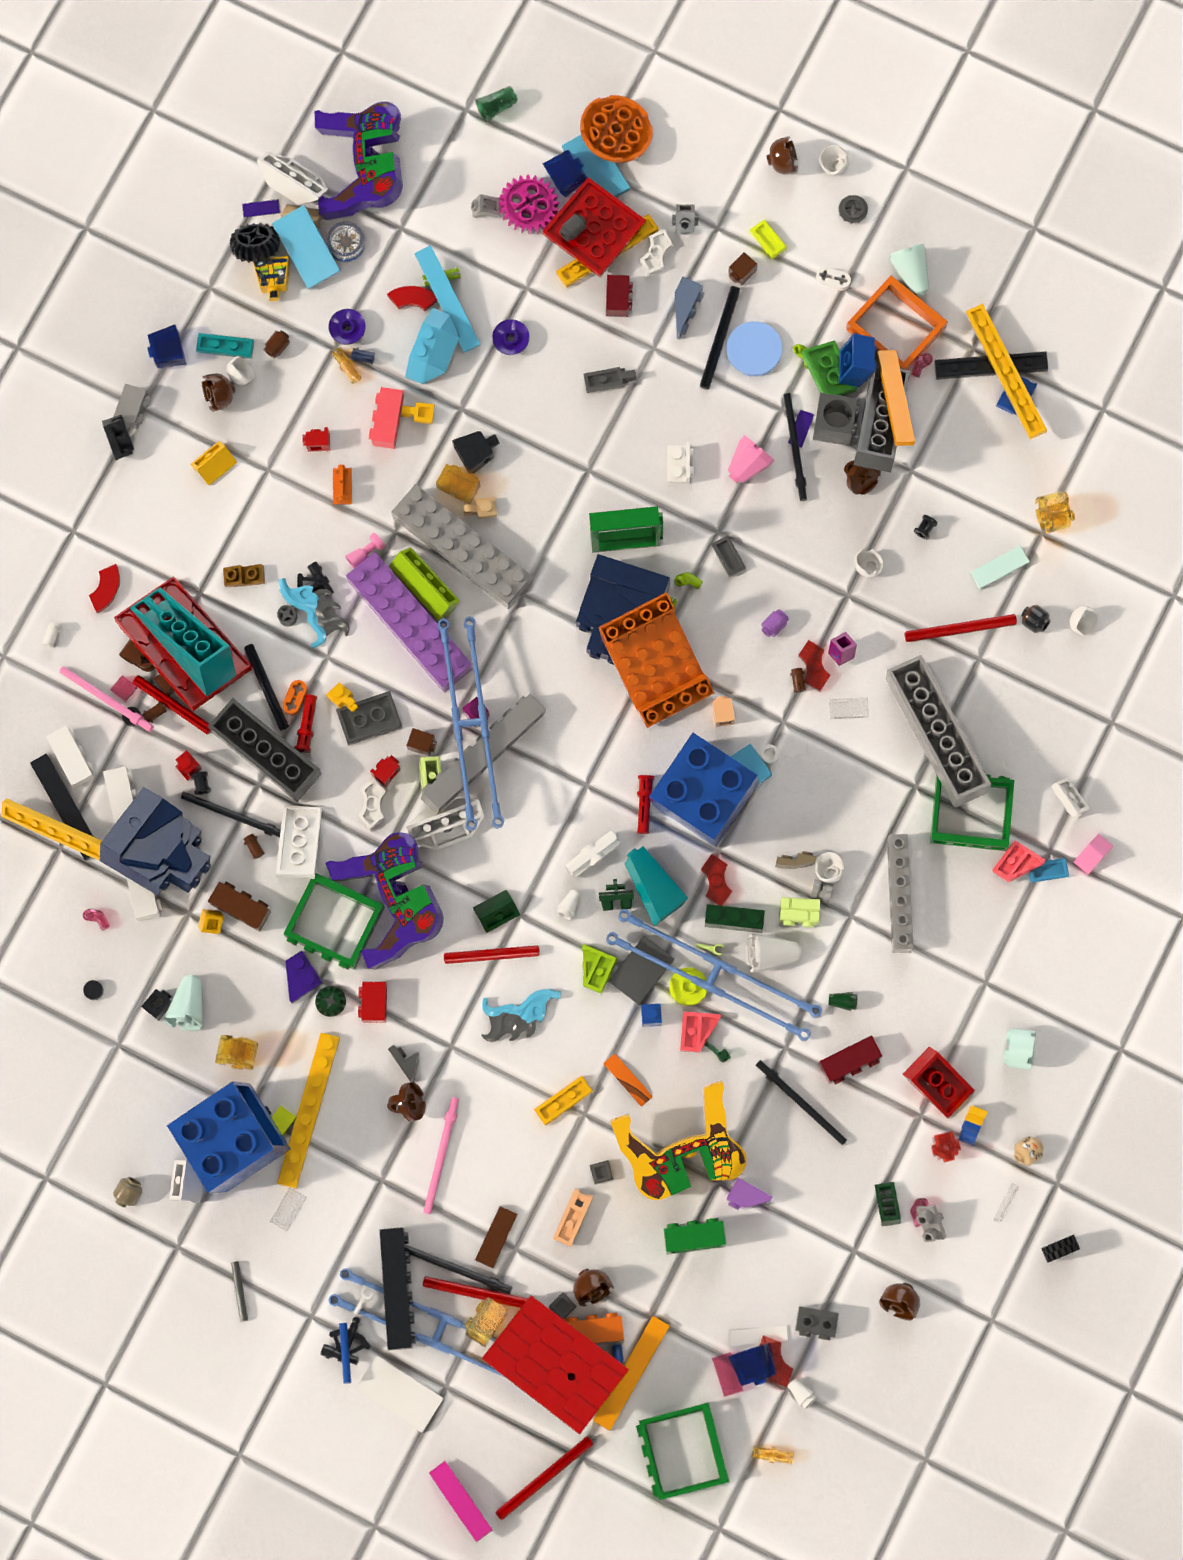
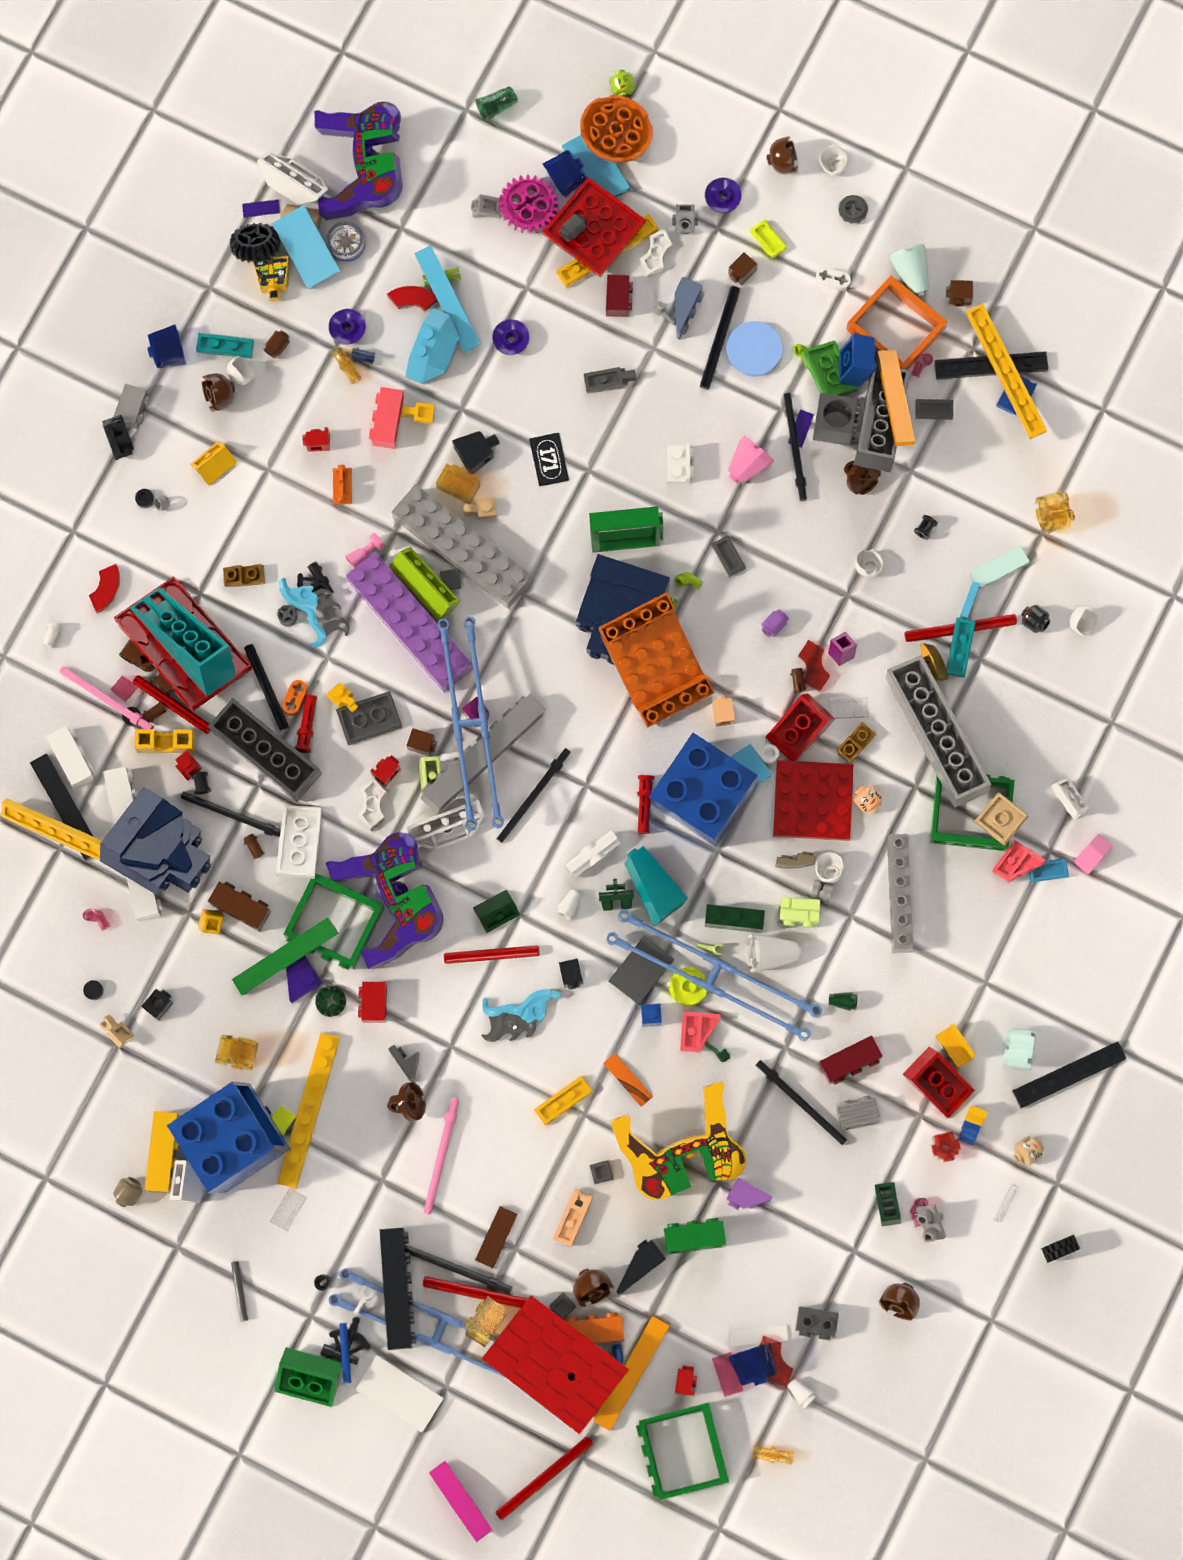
light aqua cone [164,975,203,1031] -> none
lime wing [582,944,618,995] -> none
clear red tile [701,854,732,906] -> none
none -> tan plate [99,1015,135,1048]
none -> yellow arch [134,729,196,753]
none -> black tile [135,489,154,509]
none -> yellow brick [145,1111,180,1193]
none -> light grey hinge [154,496,170,511]
none -> green tile [232,917,339,995]
none -> green slope [275,1347,342,1407]
none -> black hinge [314,1274,331,1291]
none -> dark grey tile [440,569,461,590]
none -> black bar [496,748,571,843]
none -> black sticker [529,432,569,487]
none -> black brick [559,958,583,990]
none -> lime head [609,69,635,97]
none -> black slope [616,1240,666,1296]
none -> light grey hand [653,301,675,325]
none -> red brick [675,1365,697,1396]
none -> dark purple dish [705,177,742,213]
none -> red slope [765,693,835,761]
none -> red plate [773,760,854,841]
none -> pearl gold slope [836,722,877,763]
none -> light grey brick [836,1095,881,1131]
none -> light nougat head [854,785,882,814]
none -> dark grey tile [915,399,953,420]
none -> pearl gold slope [920,643,949,681]
none -> yellow panel [935,1023,976,1069]
none -> reddish brown brick [945,280,973,307]
none -> teal tile [946,618,976,677]
none -> medium azure tile [959,581,980,619]
none -> tan plate [974,792,1029,846]
none -> black tile [1012,1041,1127,1109]

